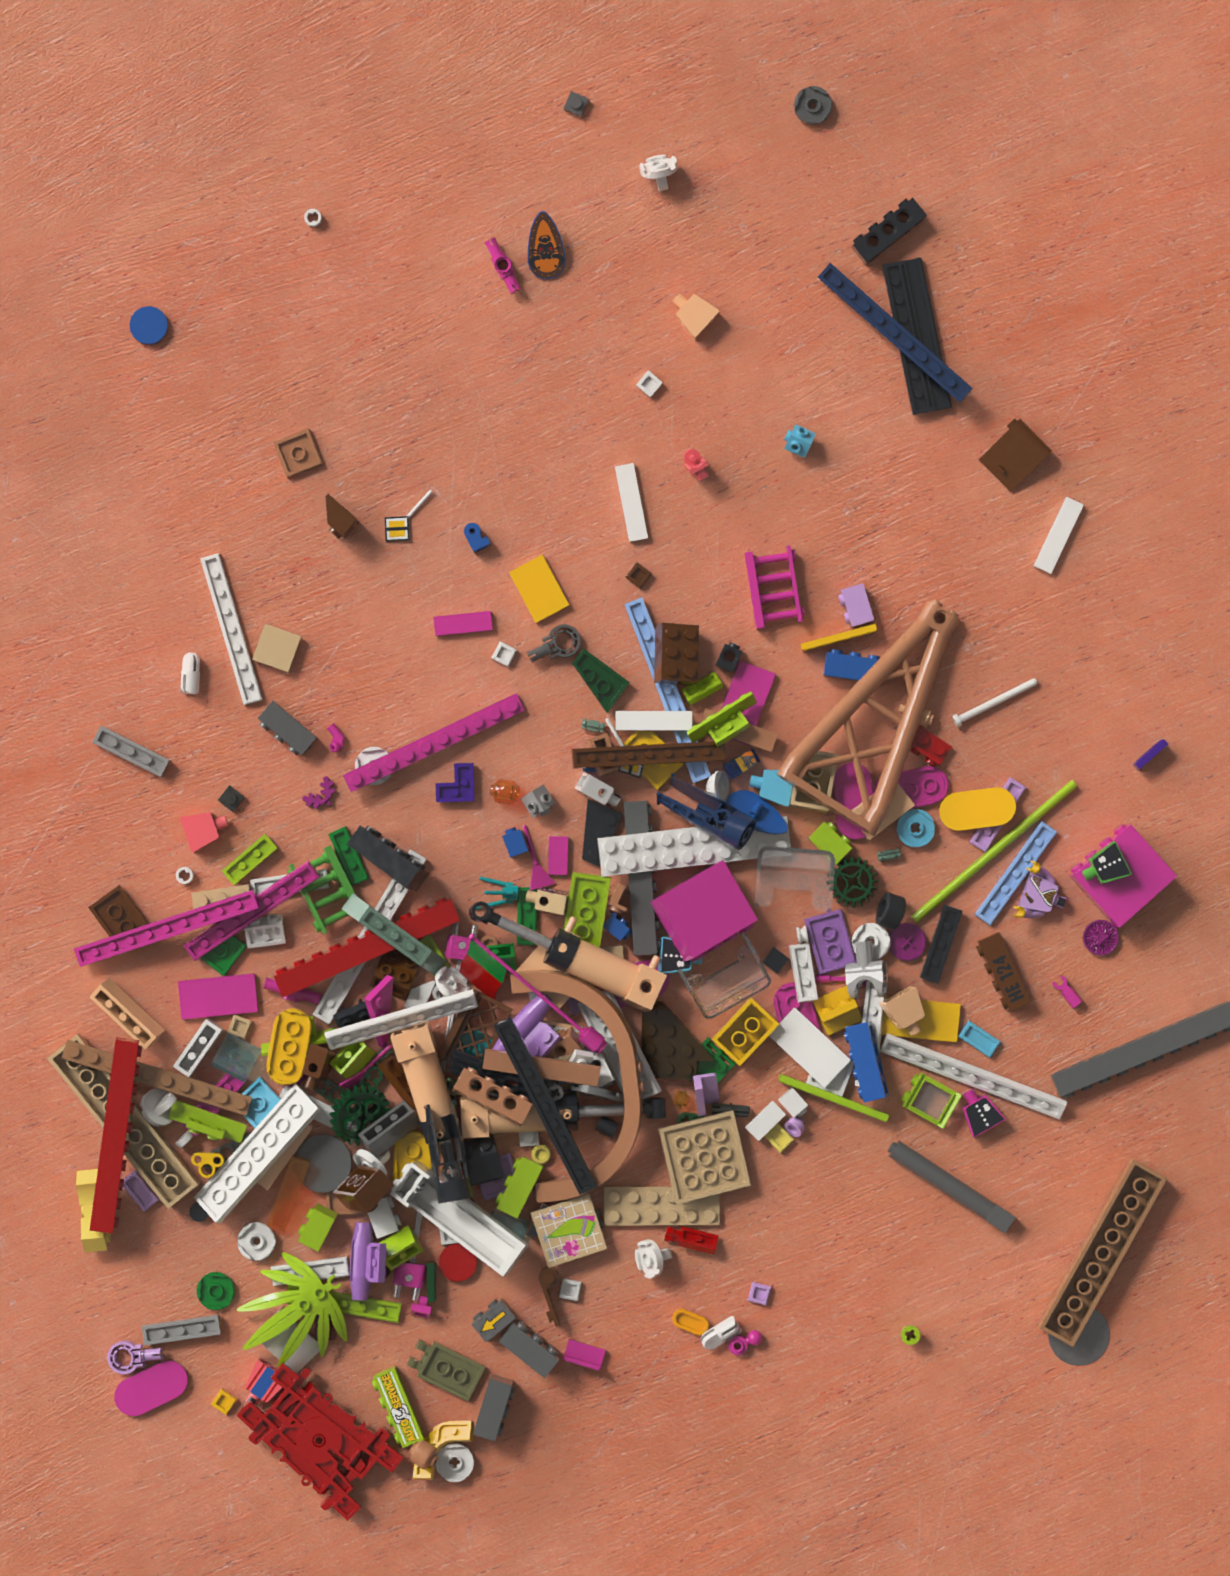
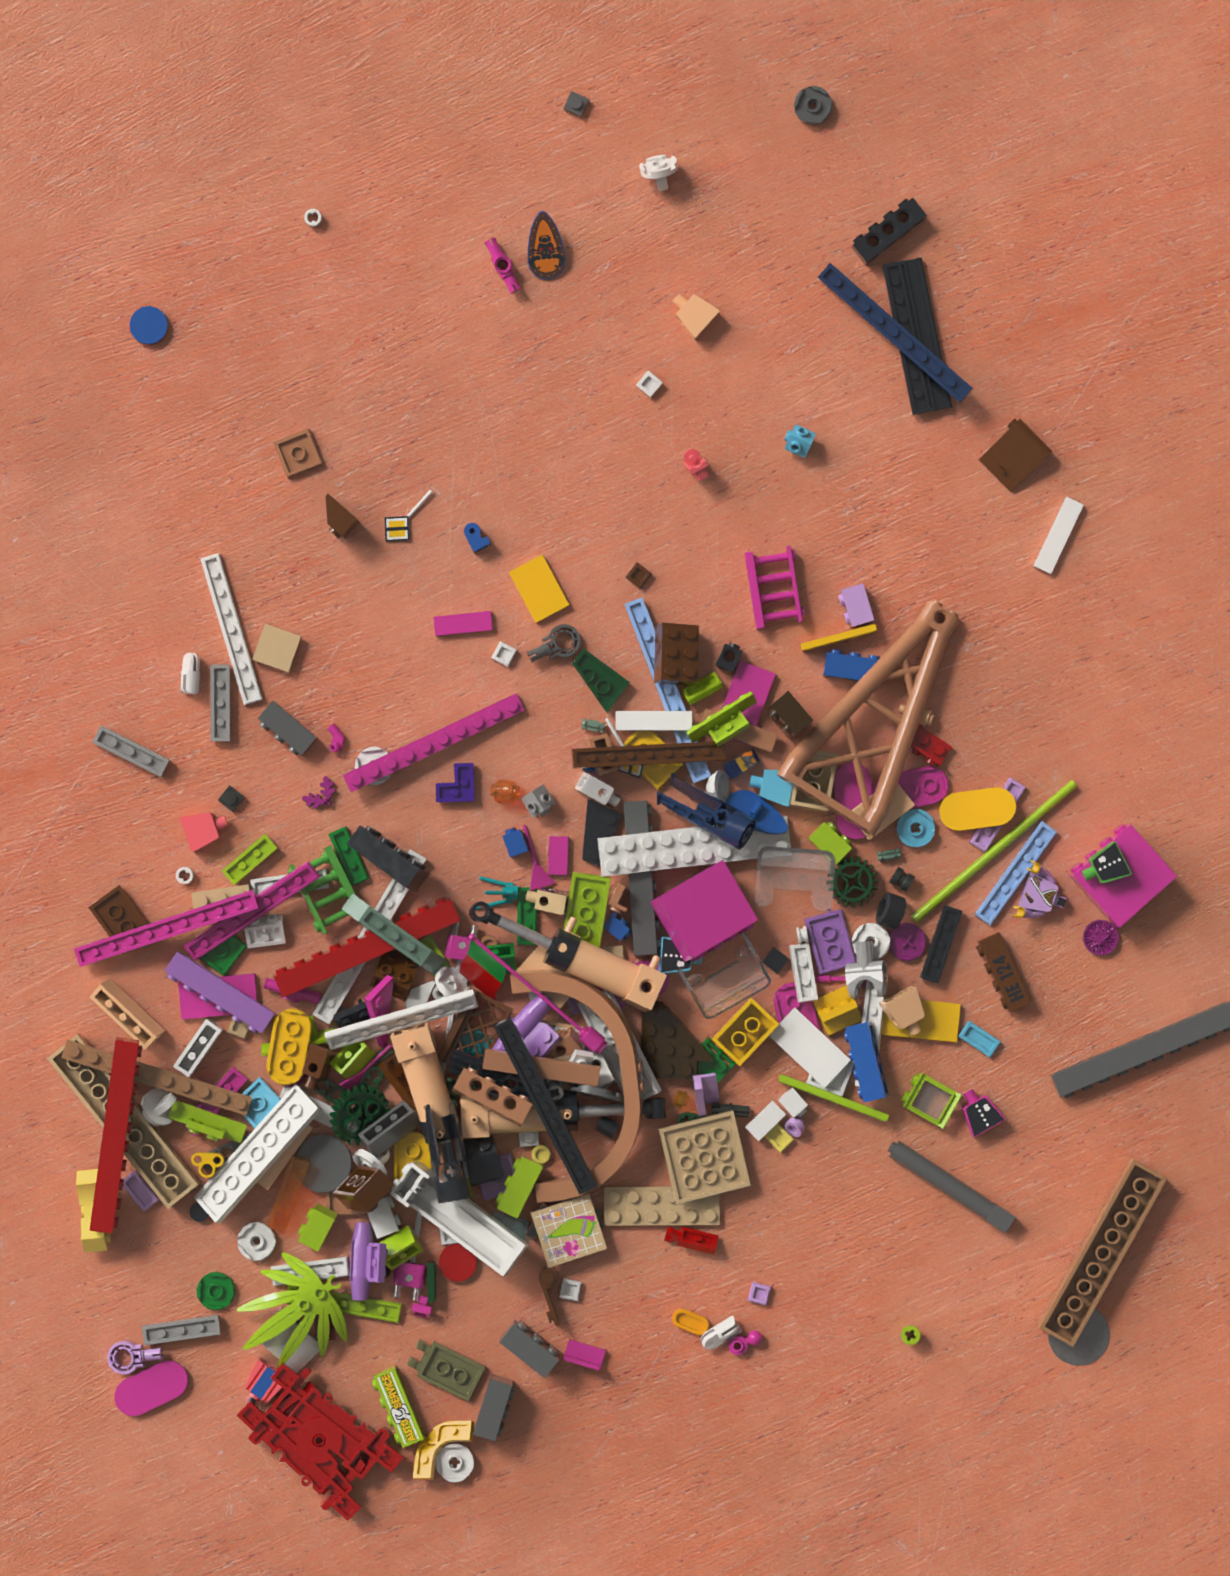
white tile [175,1131,193,1148] -> none
clear light blue plate [211,1033,261,1082] -> none
yellow tile [211,1388,237,1415] -> none
nougat head [409,1440,439,1469] -> none
flat silver brick [472,1298,516,1342] -> none
white tile [615,463,648,542] -> none
white tile [635,1239,672,1278] -> none
white plate [880,1033,1067,1119] -> none
white bar [952,679,1038,728] -> none
dark pink bar [1052,975,1083,1008] -> none
dark purple tile [1133,739,1168,770] -> none
none -> medium lavender brick [165,951,276,1034]
none -> light grey plate [210,665,231,742]
none -> dark brown brick [767,691,813,737]
none -> pearl dark grey wheel [889,866,915,892]

